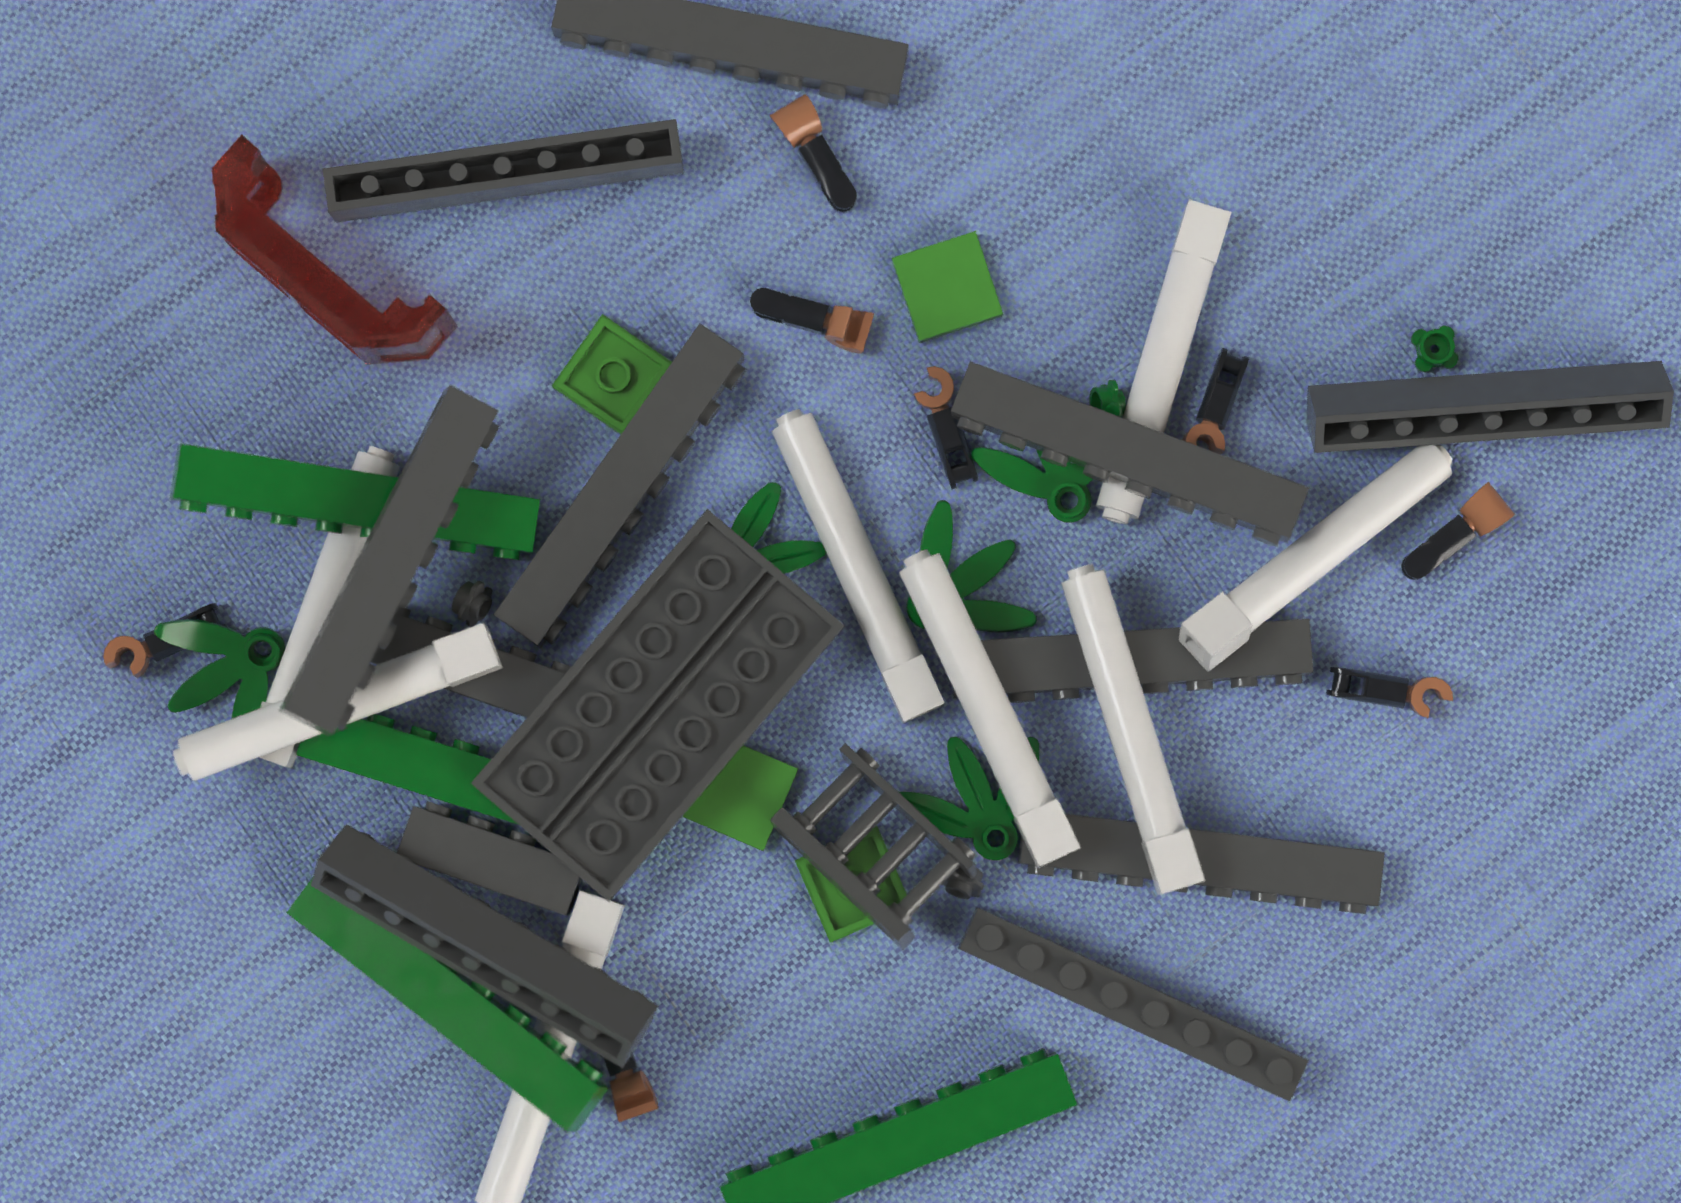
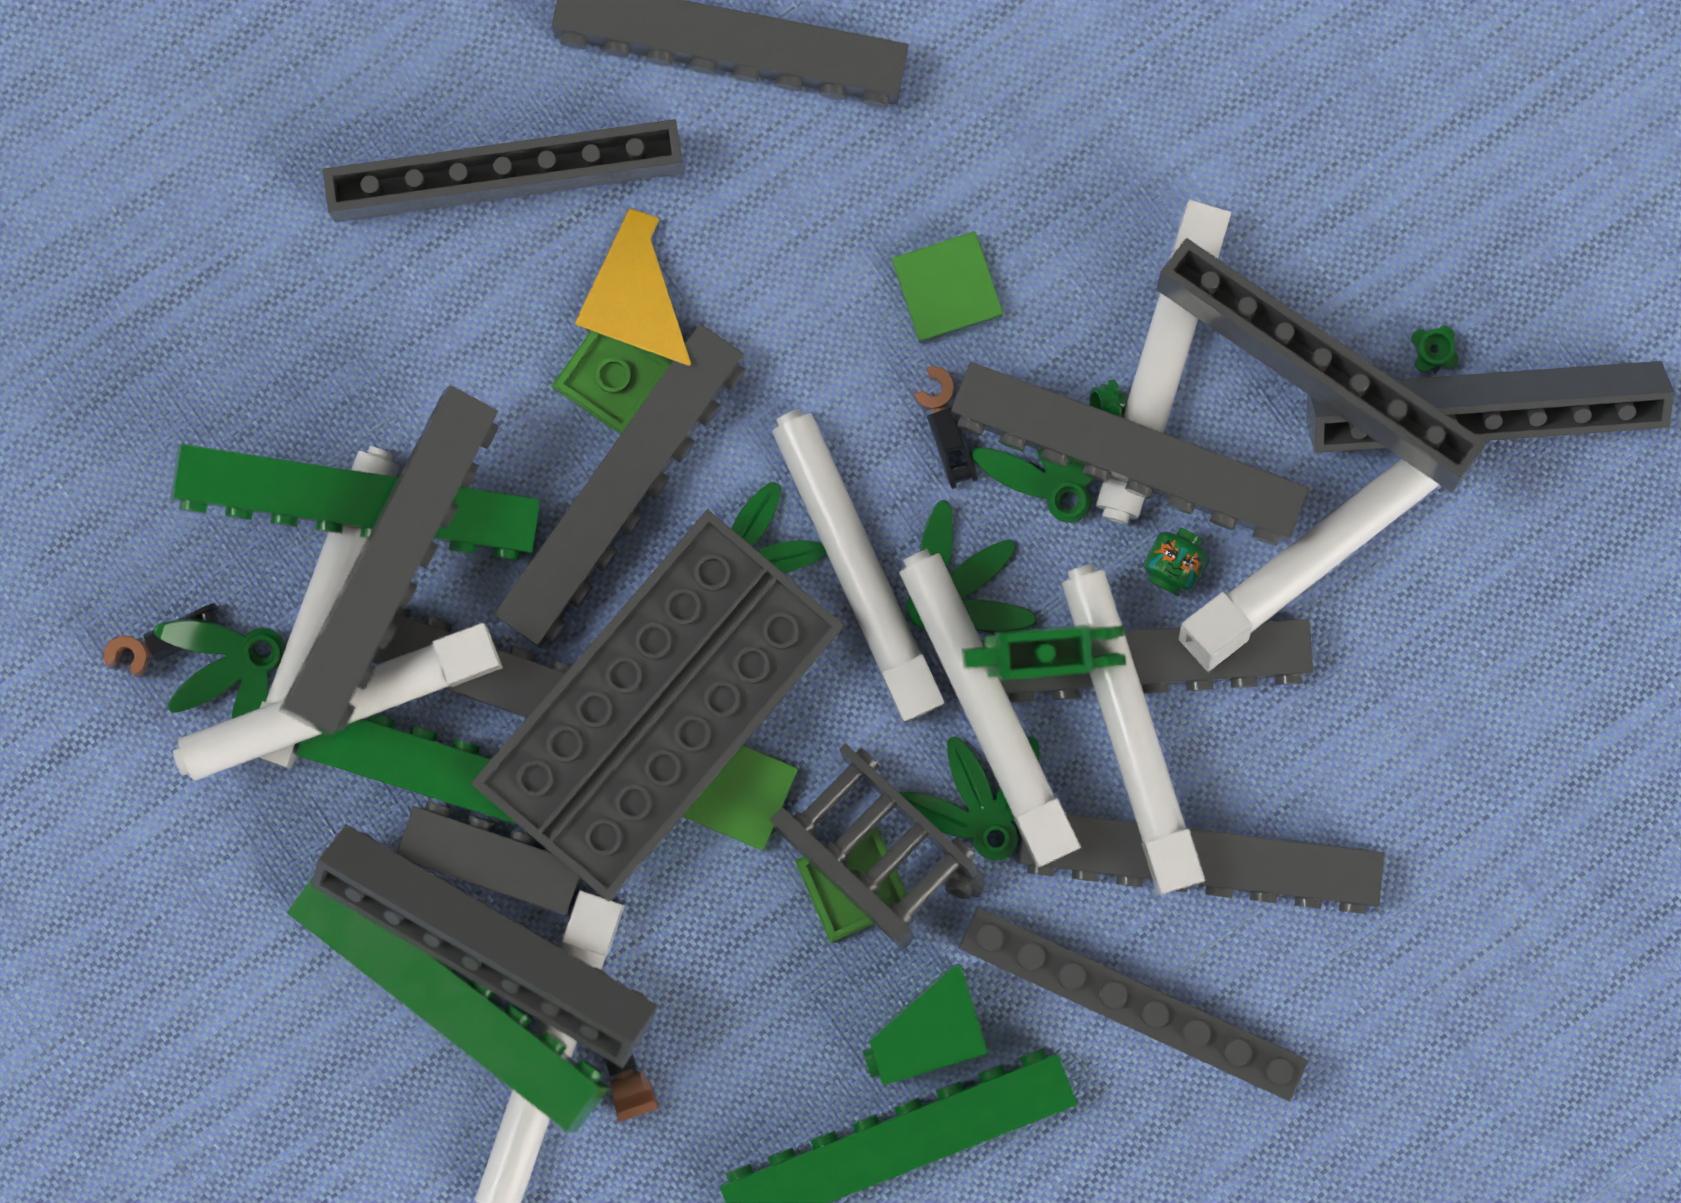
clear red windscreen [212,134,458,365] -> none
dark grey plate [452,581,493,627] -> none
piece [750,288,874,354] -> none
piece [769,94,857,212] -> none
black piece [1182,348,1249,454] -> none
black piece [1326,667,1453,718] -> none
piece [1401,482,1515,580] -> none
none -> yellow sticker [575,208,691,366]
none -> green slope [863,964,988,1086]
none -> green hinge [962,625,1126,680]
none -> green head [1143,527,1210,596]
none -> dark grey brick [1156,237,1487,494]

